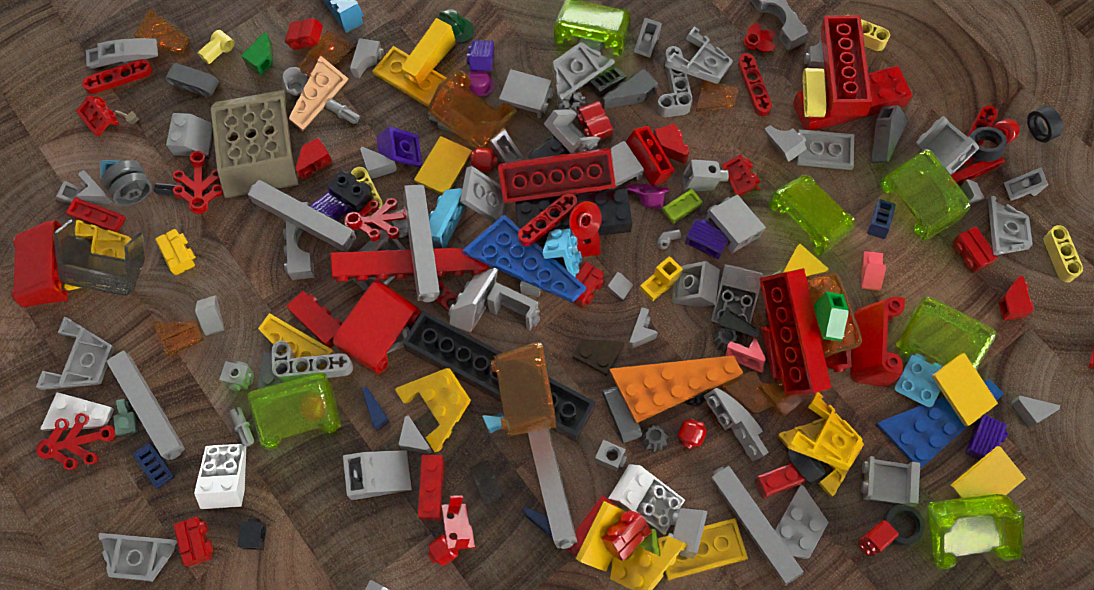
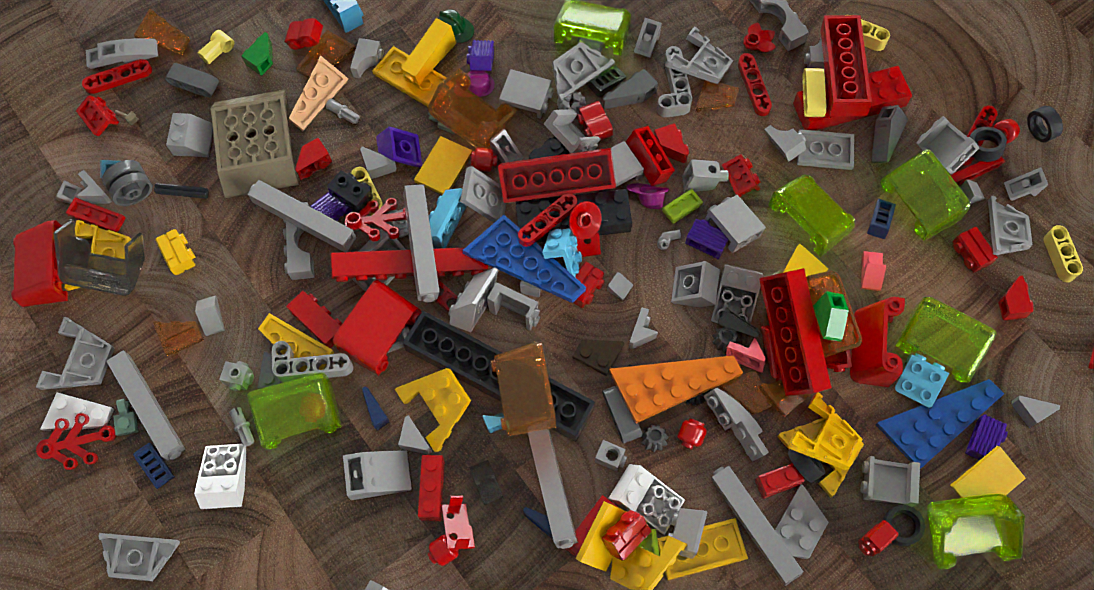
red plant [173,151,223,214] -> none
red brick [173,517,214,567] -> none
black brick [238,518,267,550] -> none
light grey hair [282,67,309,96] -> none
yellow brick [639,256,683,302] -> none
yellow tile [932,353,998,426] -> none

